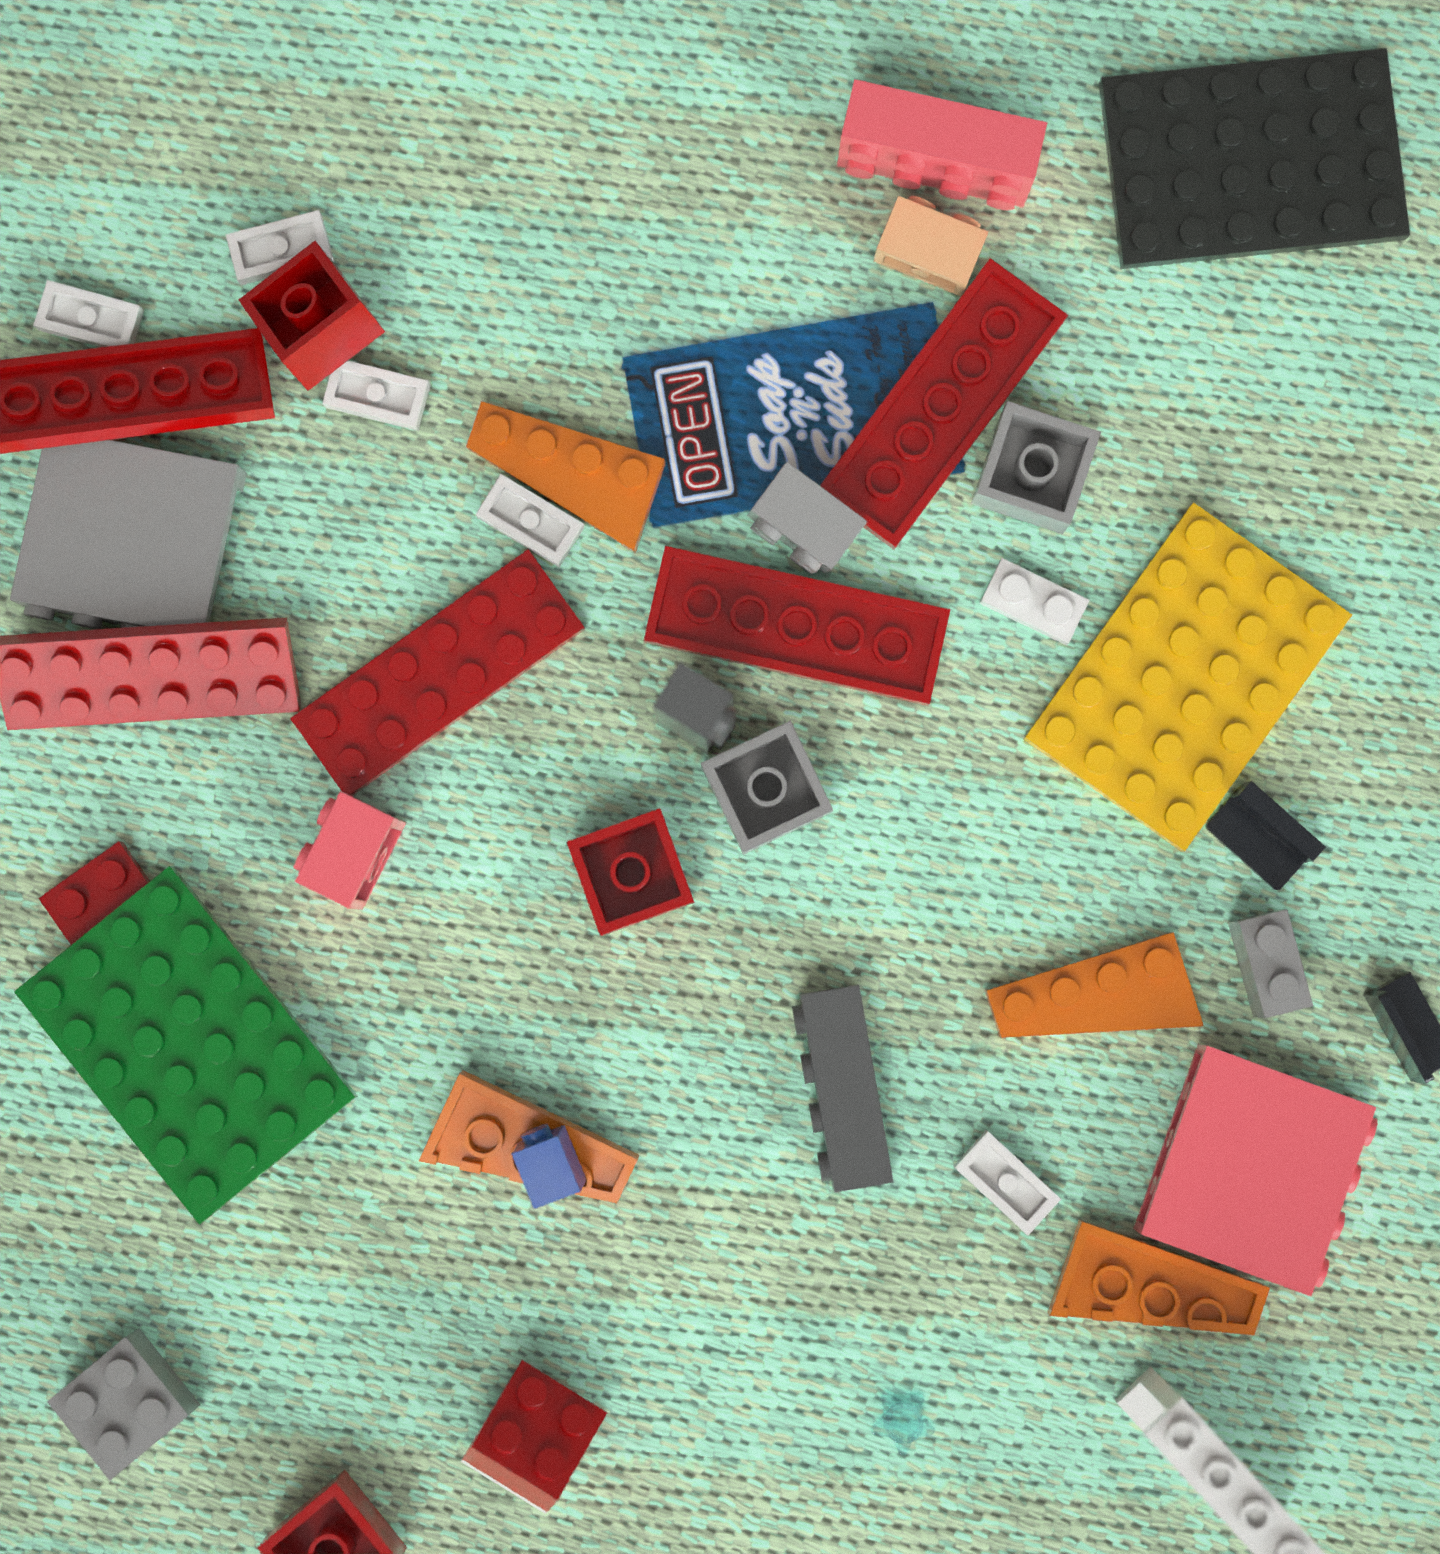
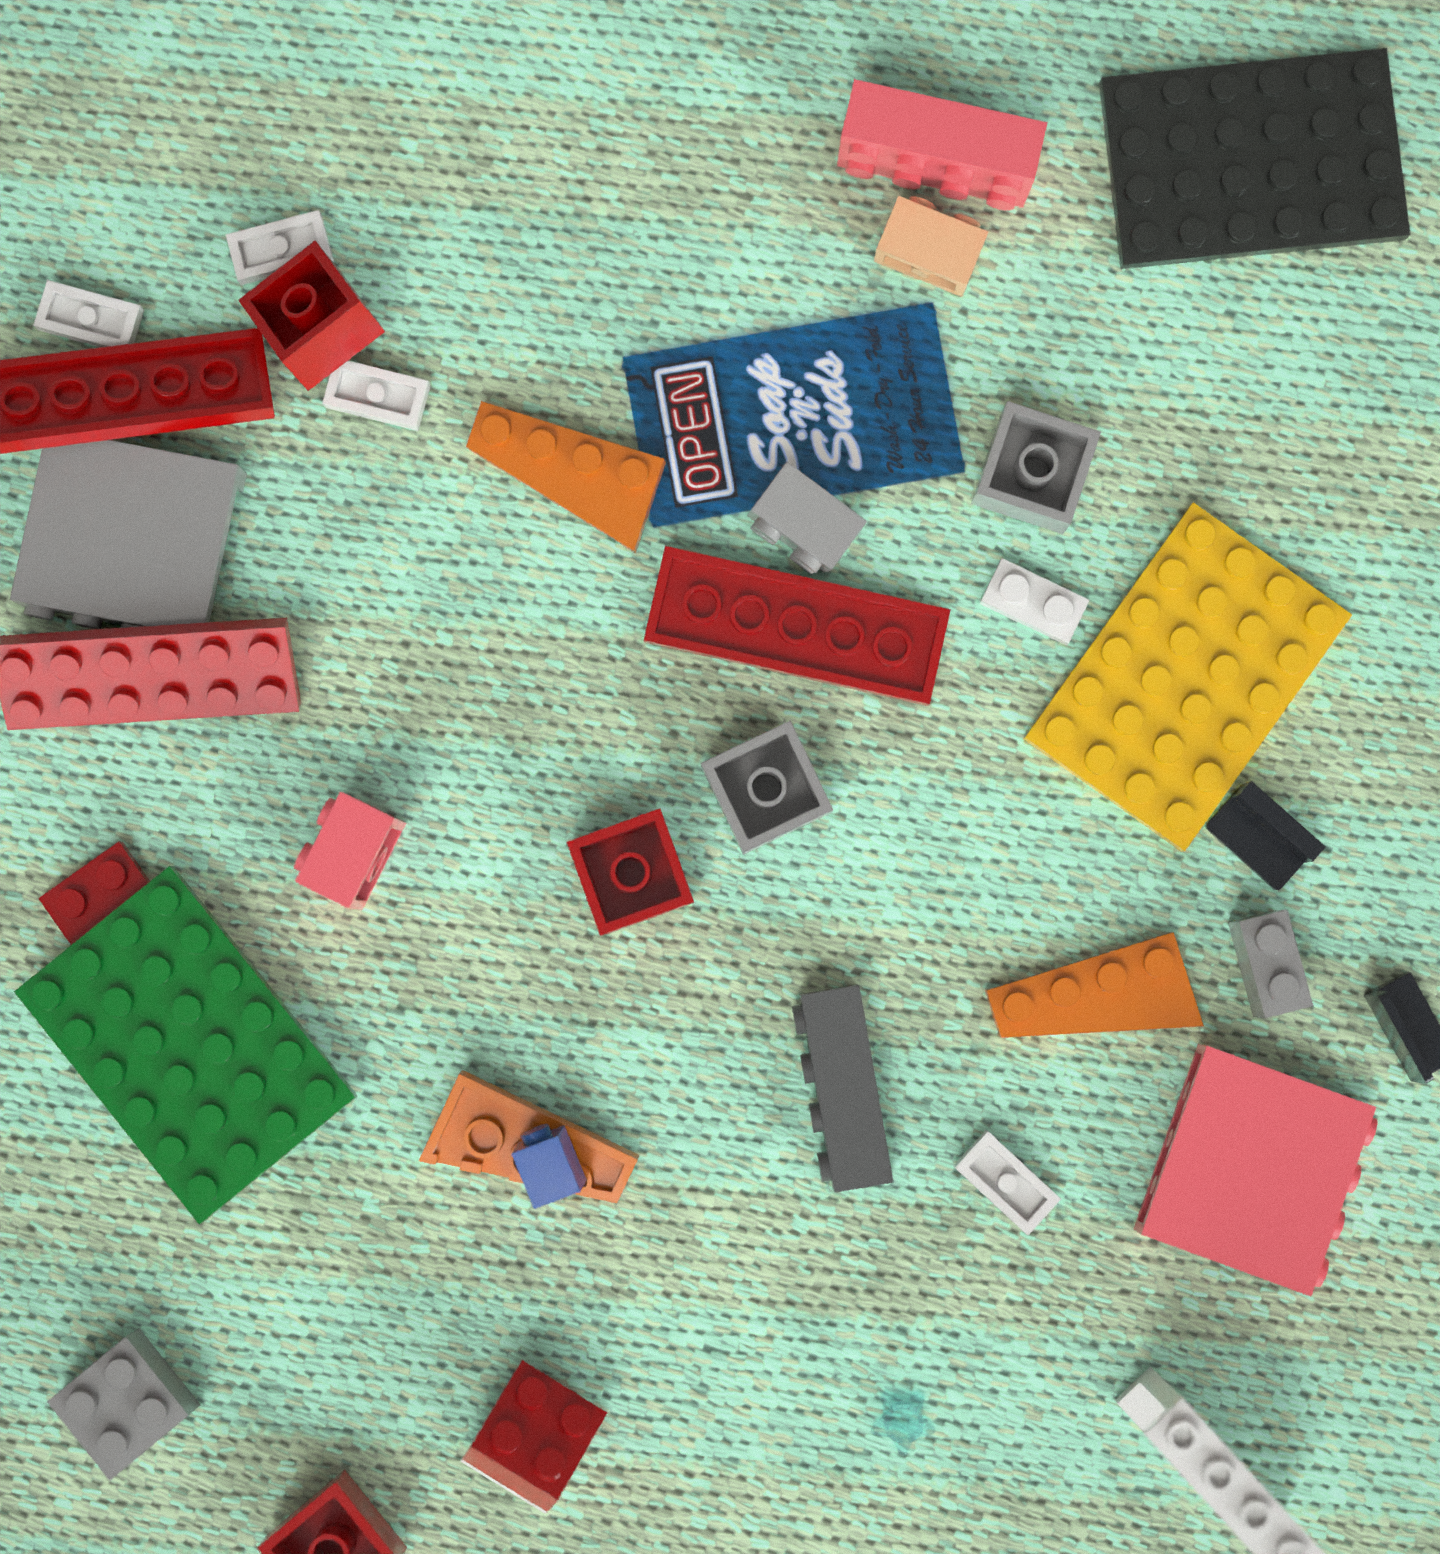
red plate [290,549,585,796] -> none
white plate [475,474,585,568] -> none
dark grey brick [653,662,737,755] -> none
red plate [820,258,1068,550] -> none
orange wing [1047,1219,1270,1335] -> none

